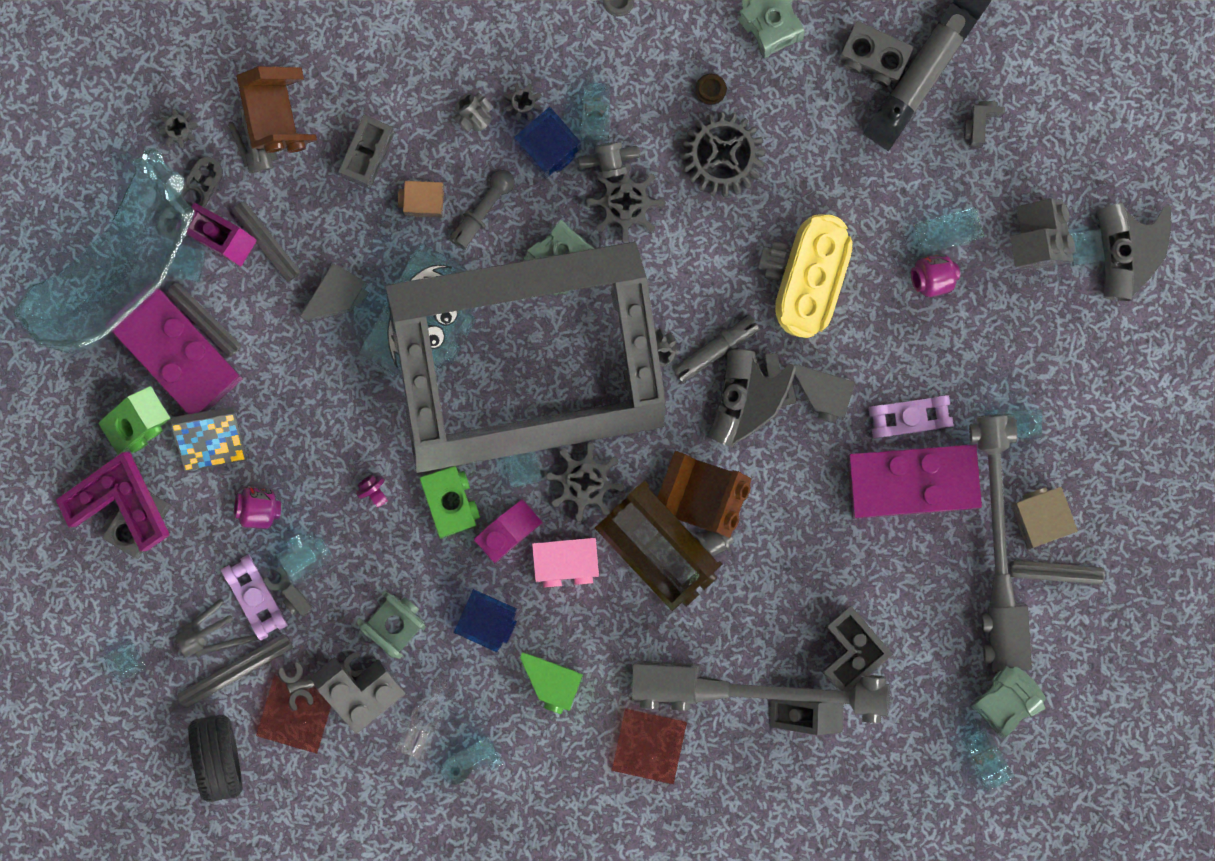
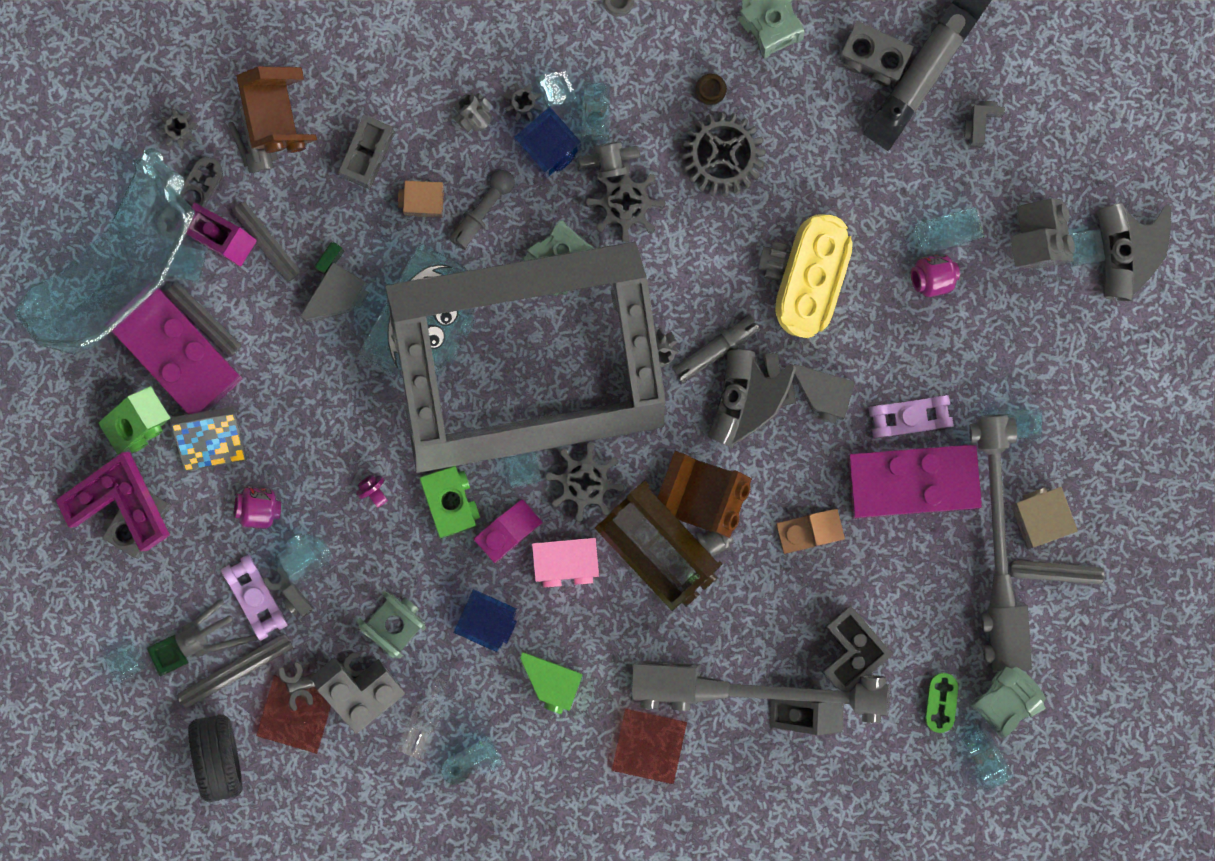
none -> dark green tile [147,634,189,677]
none -> dark green tile [315,242,344,275]
none -> clear light blue plate [536,71,577,108]
none -> medium nougat slope [776,509,845,554]
none -> bright green beam [925,673,958,733]

